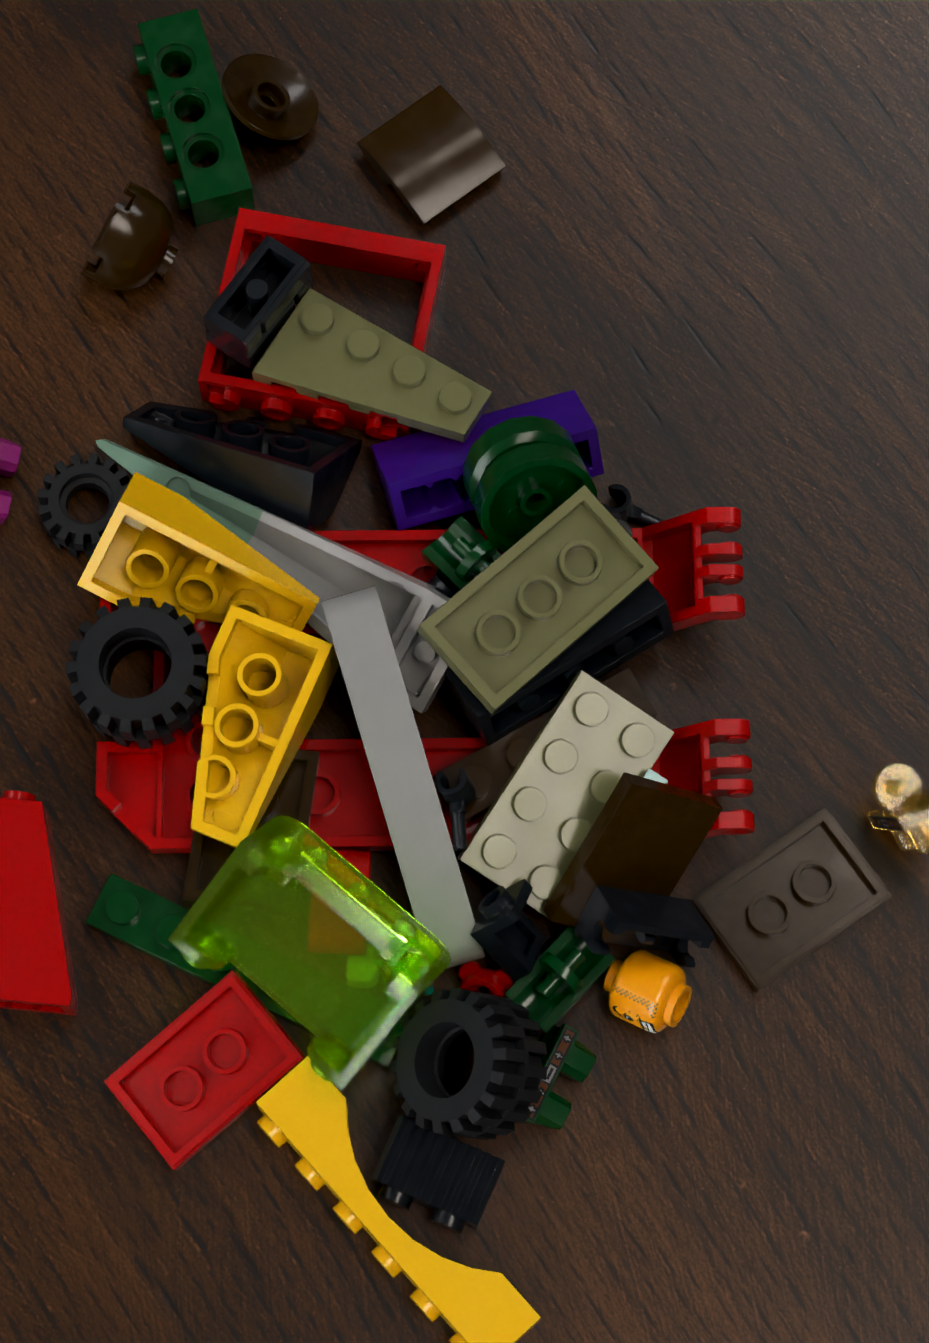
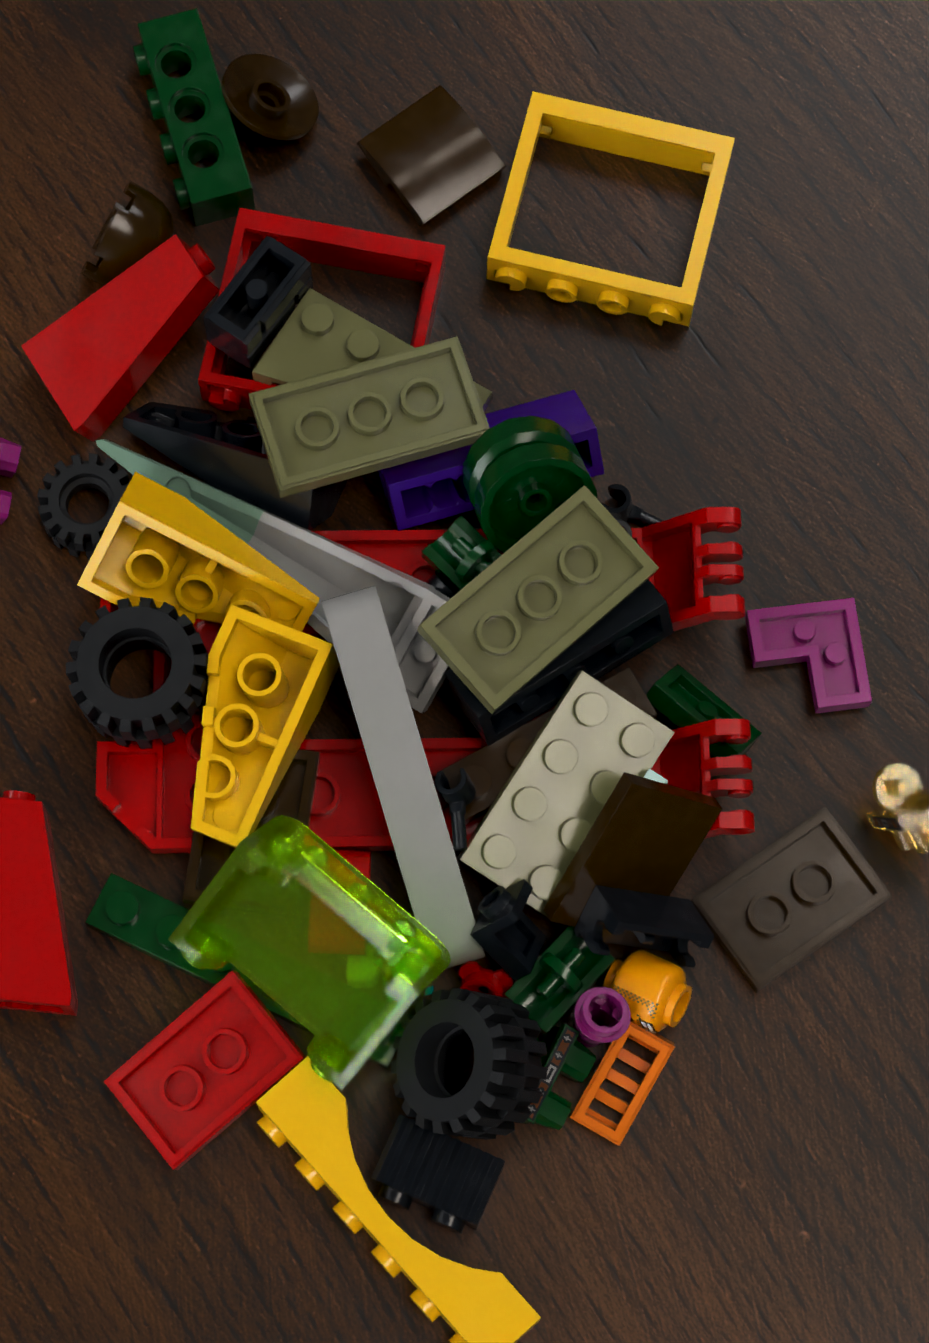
none -> red slope [21,234,219,442]
none -> olive tile [249,336,490,498]
none -> yellow window [487,91,735,327]
none -> orange slope [570,1021,675,1146]
none -> magenta cone [573,987,631,1047]
none -> dark green plate [646,664,762,758]
none -> magenta plate [745,598,872,714]

